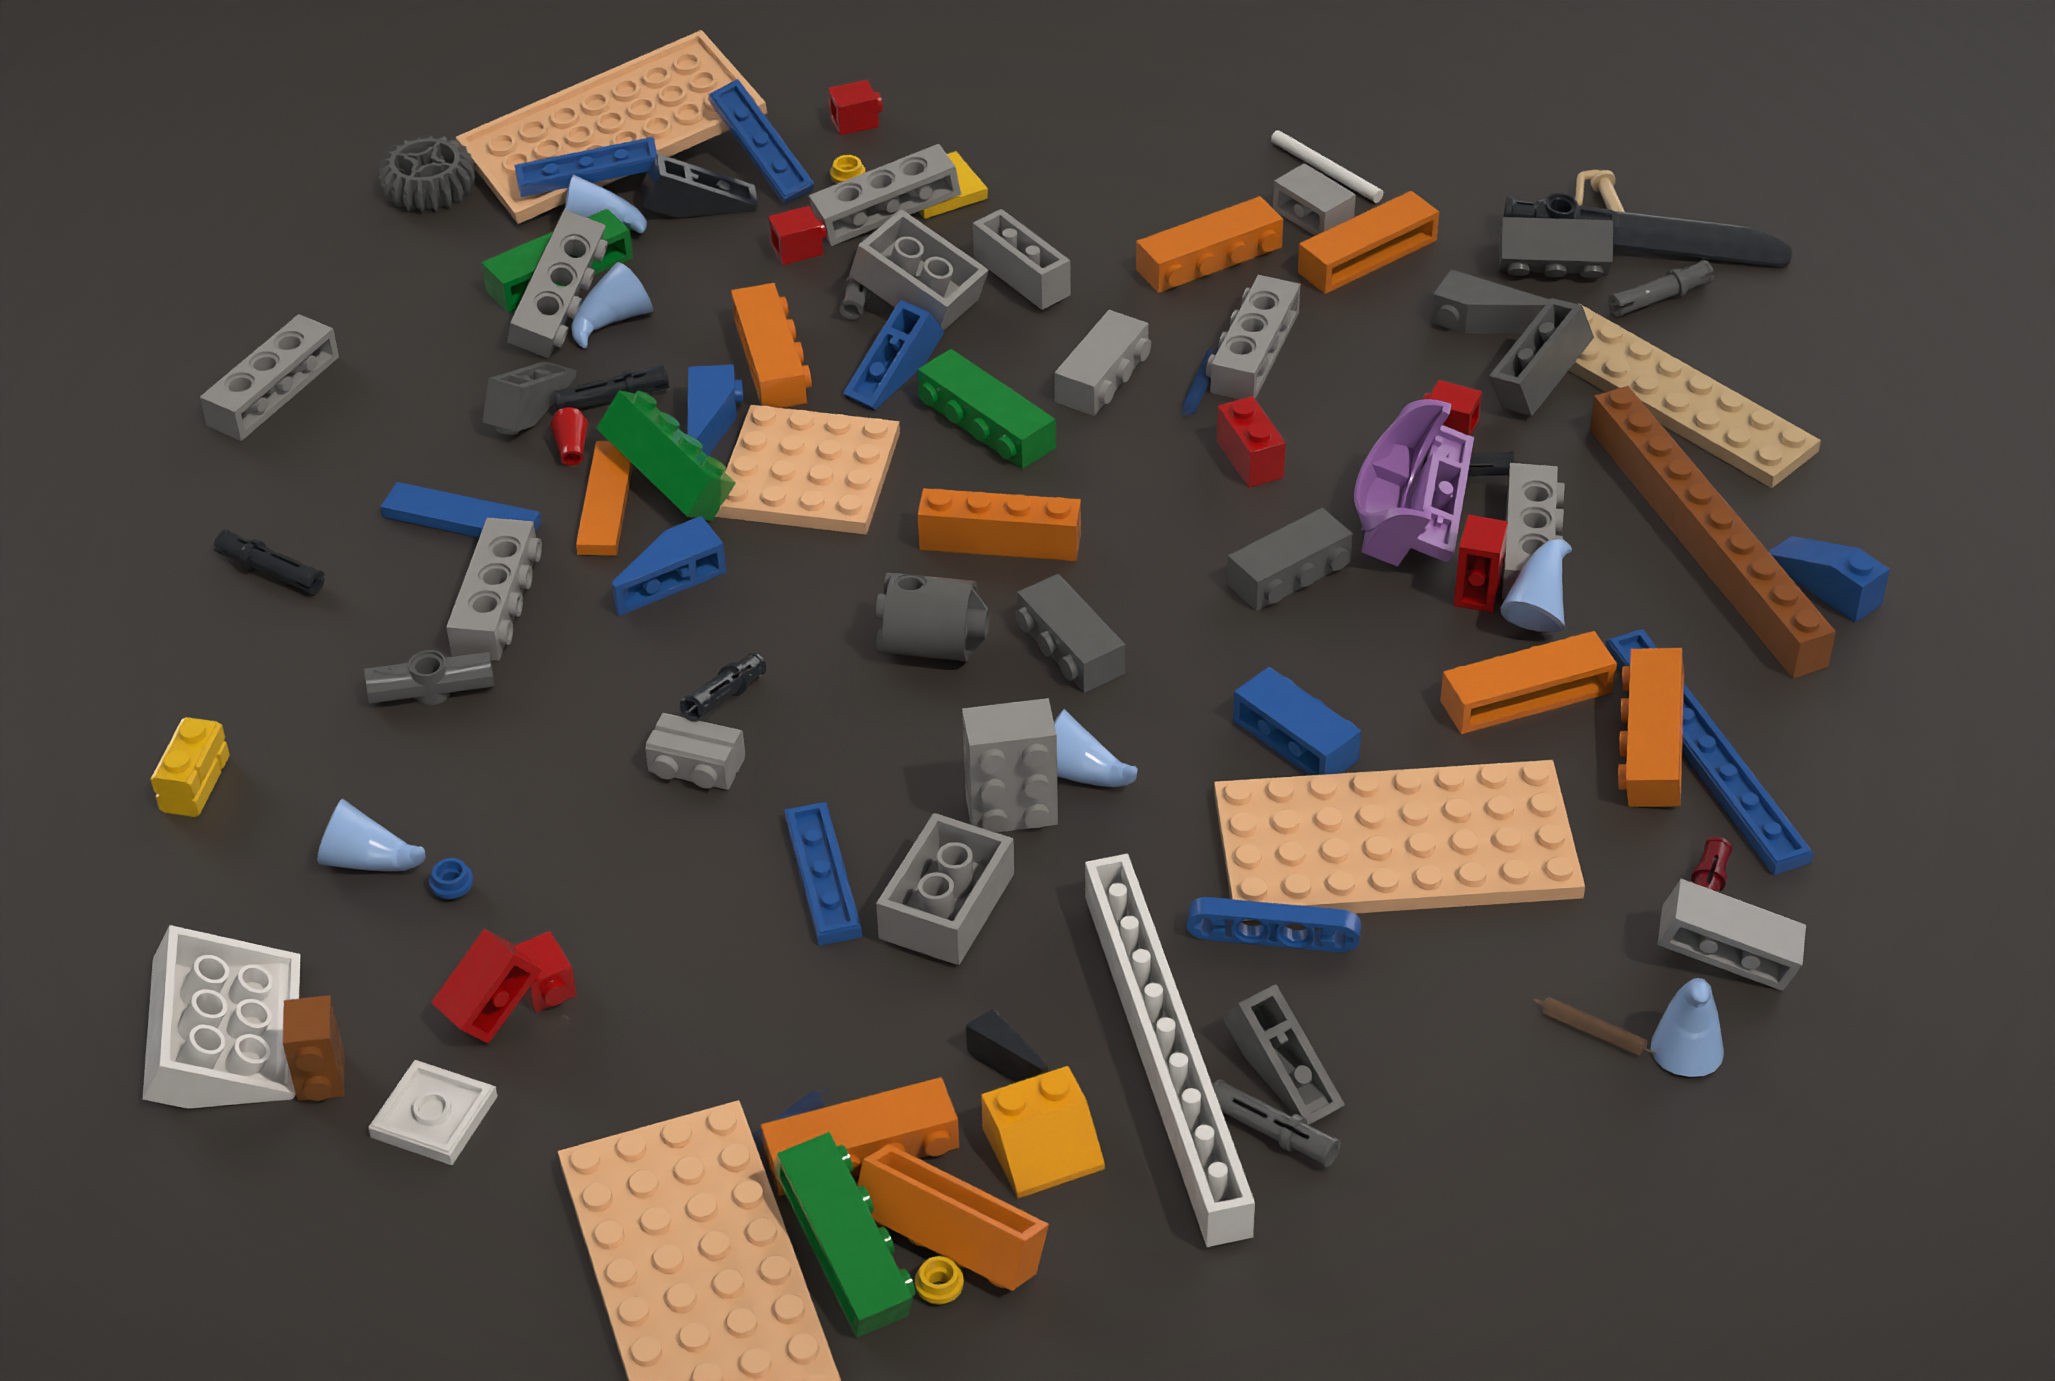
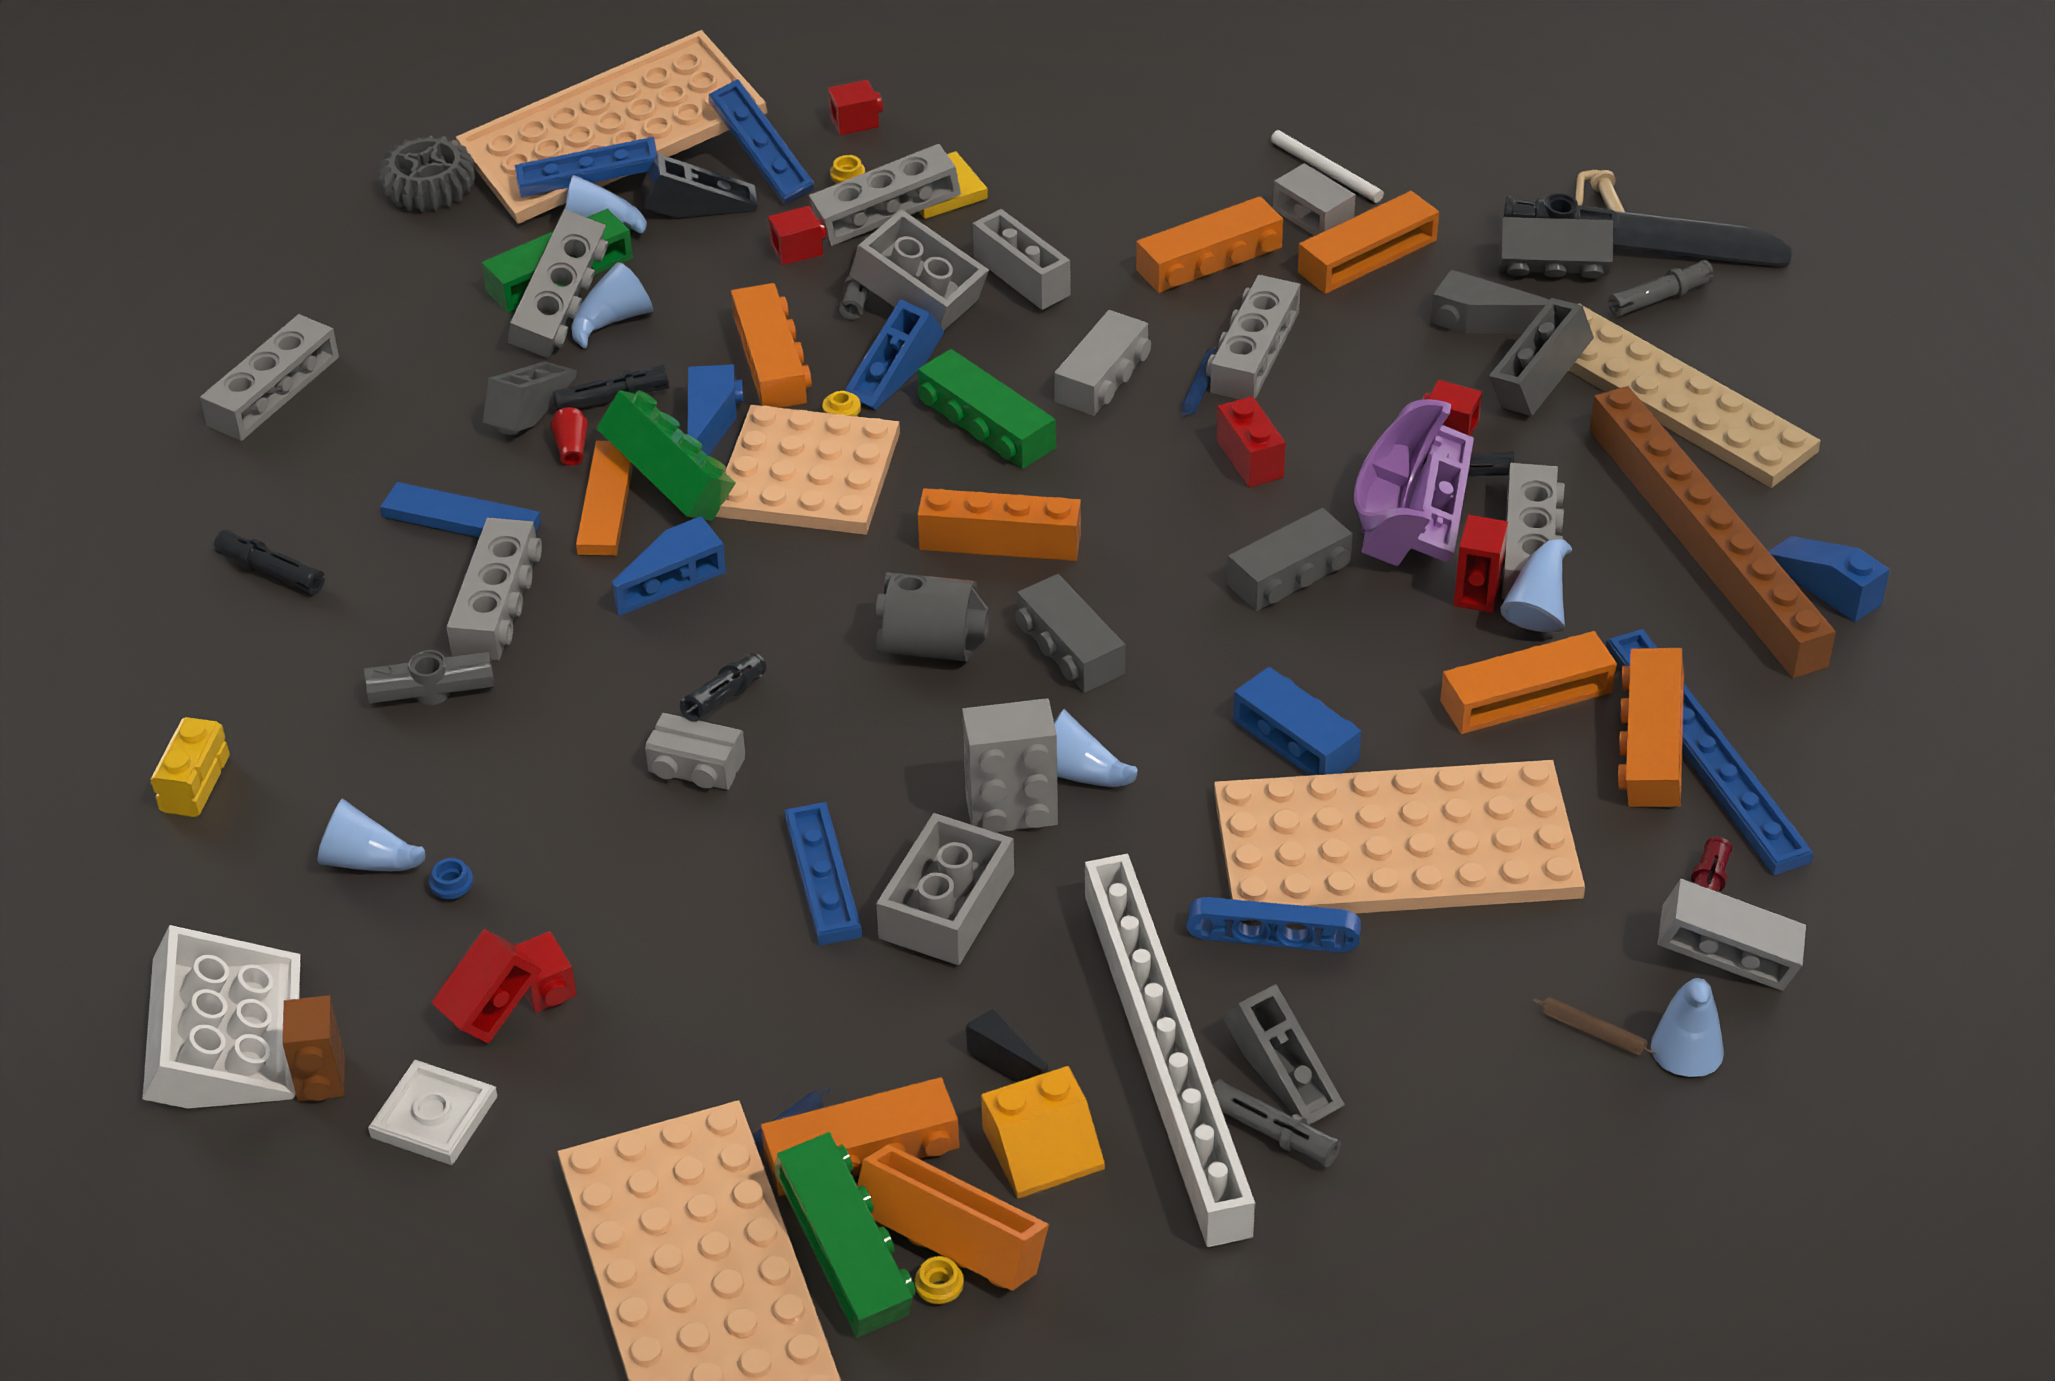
none -> yellow plate [823,391,861,417]

